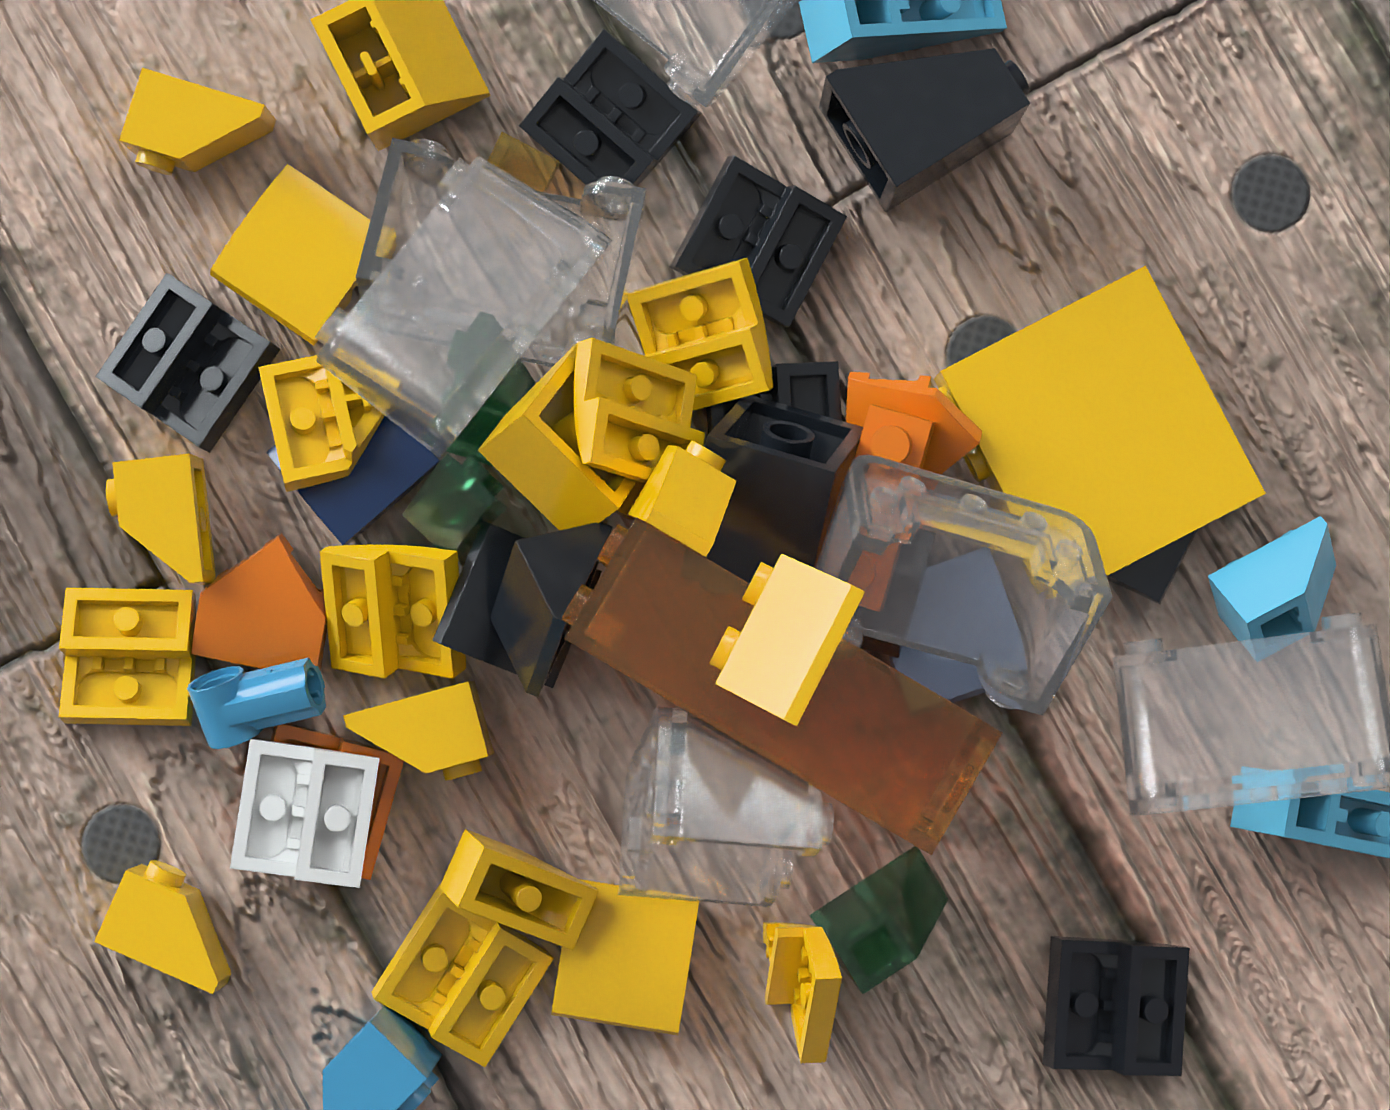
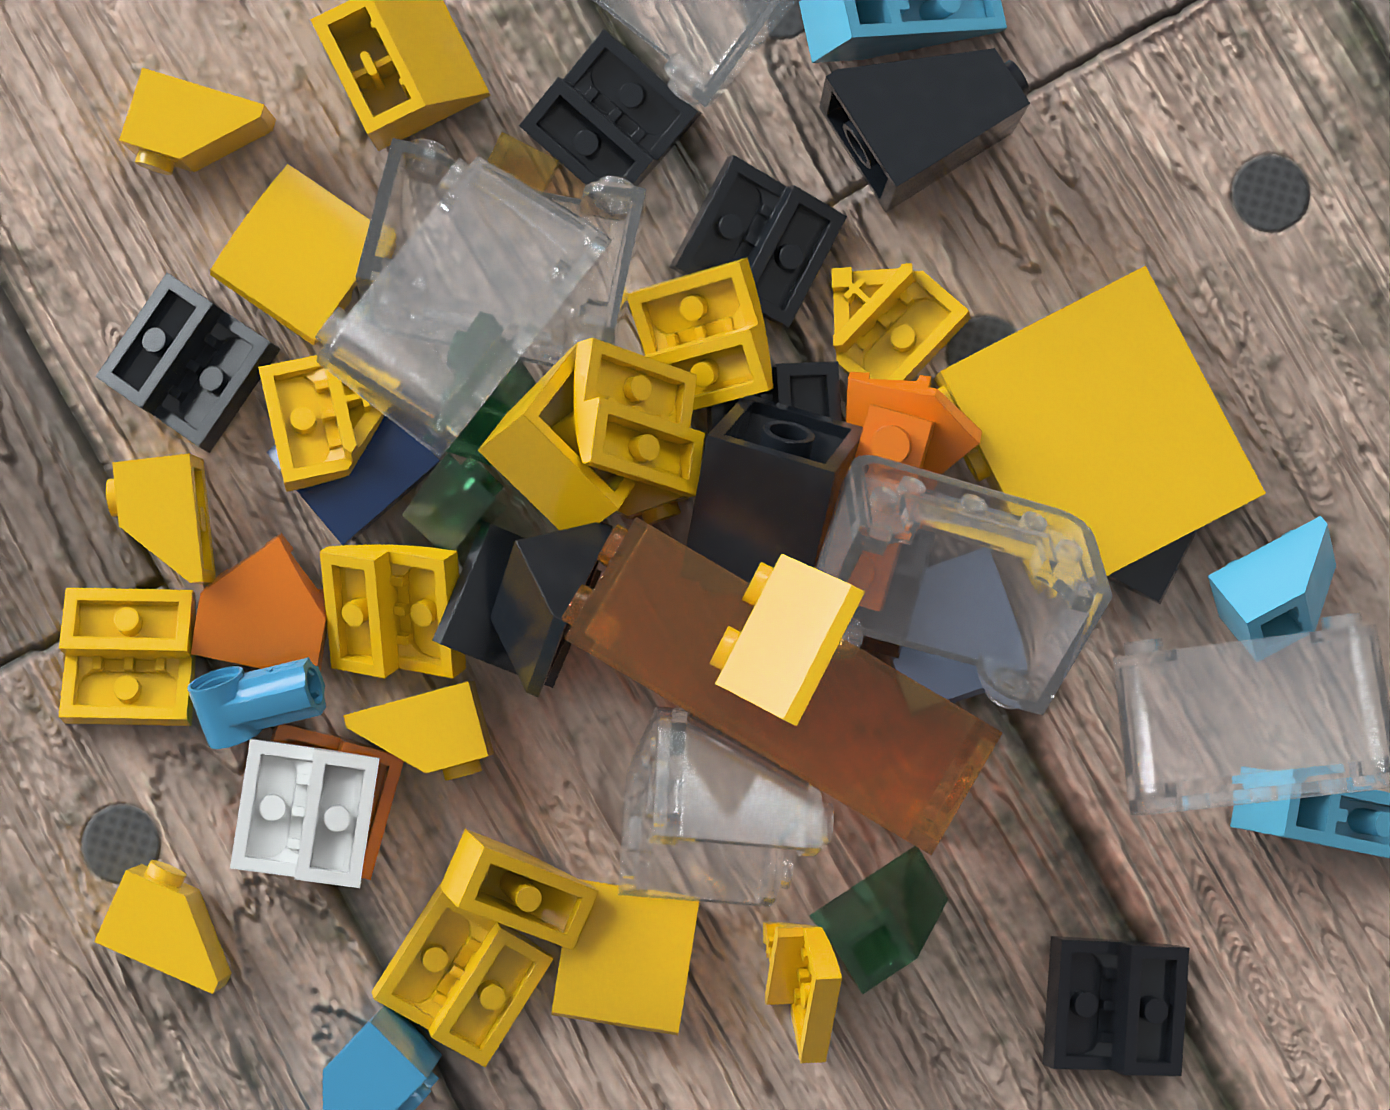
yellow slope [628,441,736,557] -> none
none -> yellow slope [831,263,971,381]

